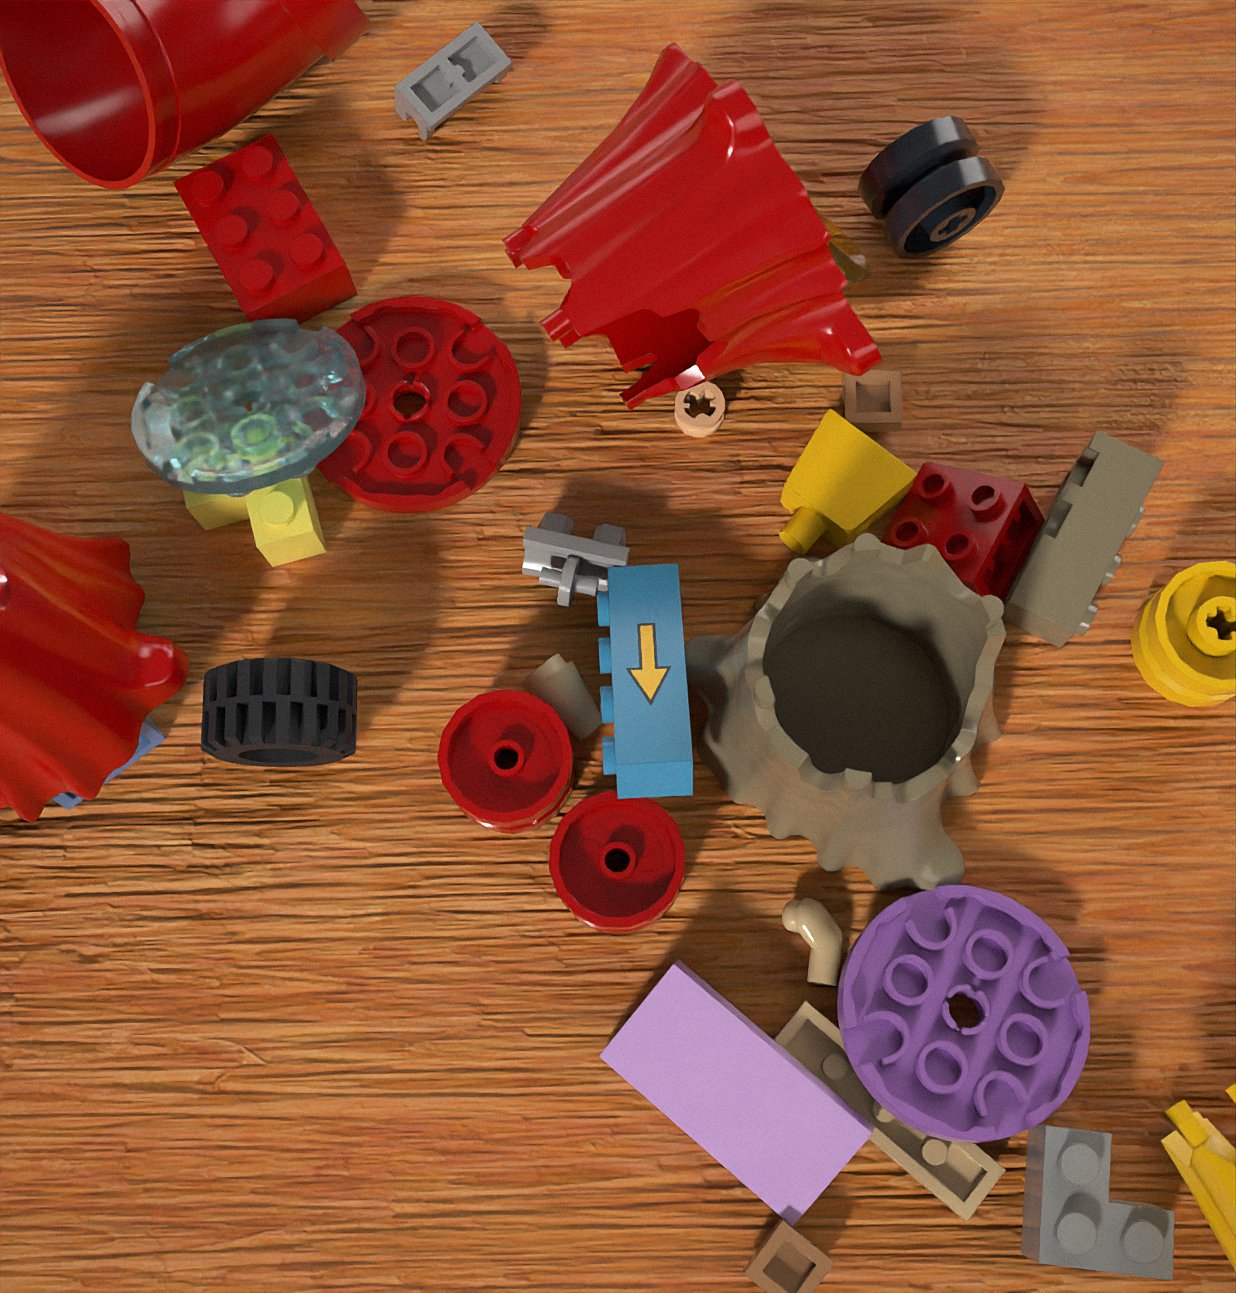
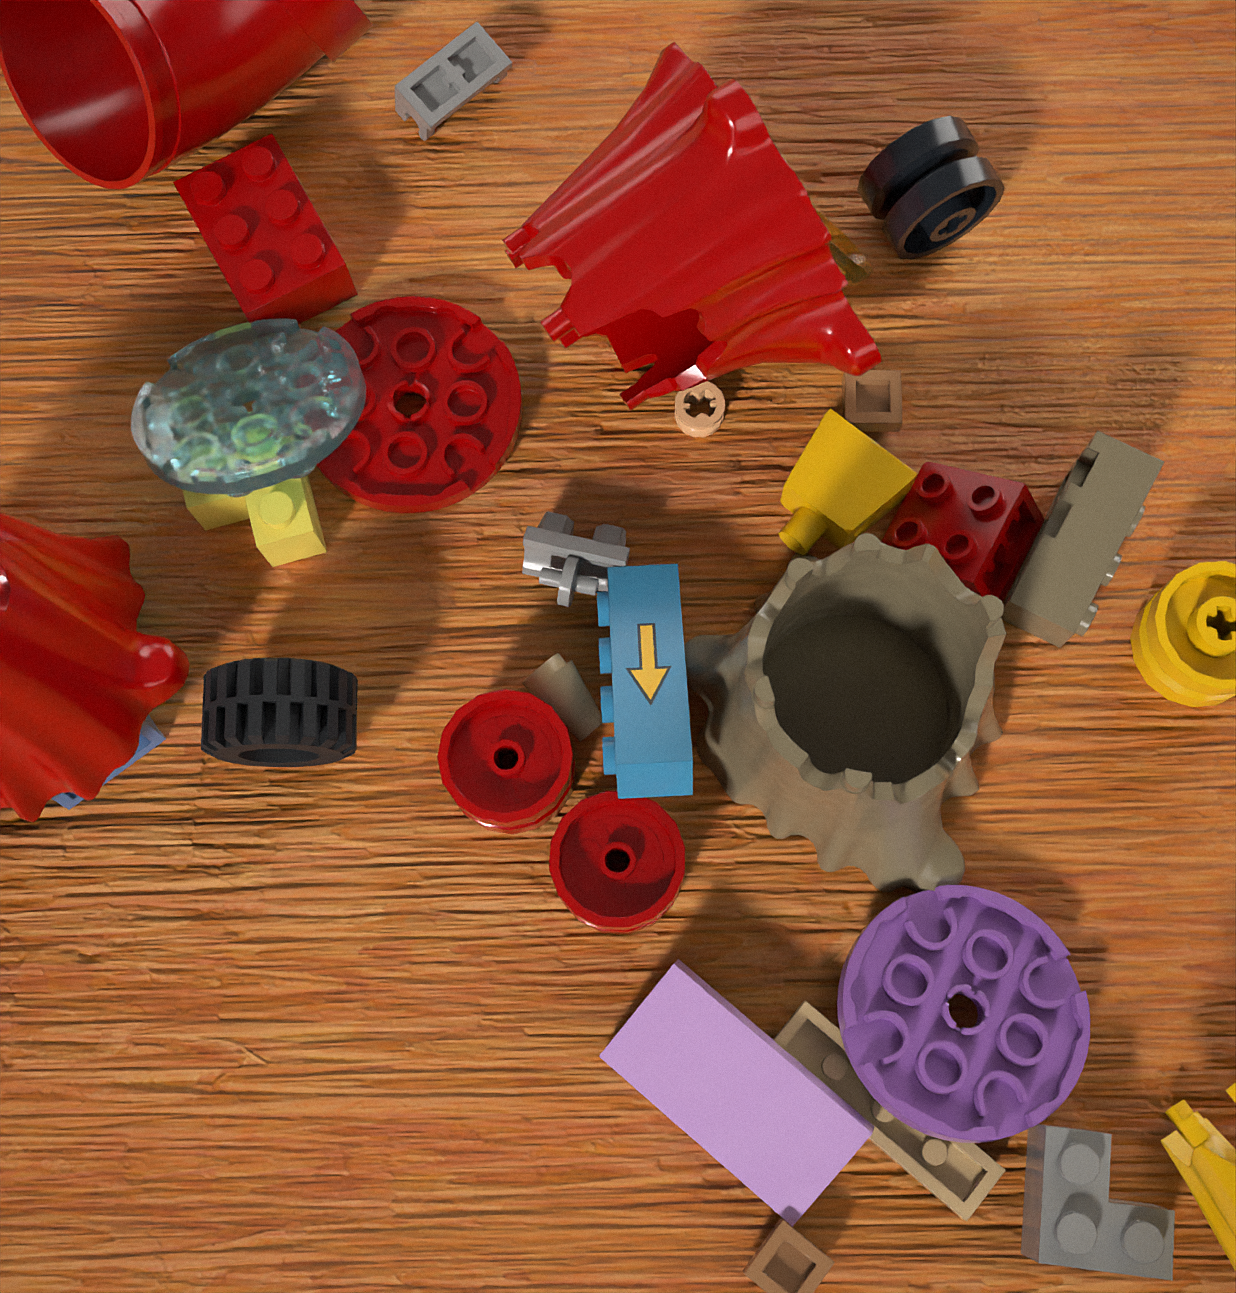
tan arm [782,898,843,986] -> none

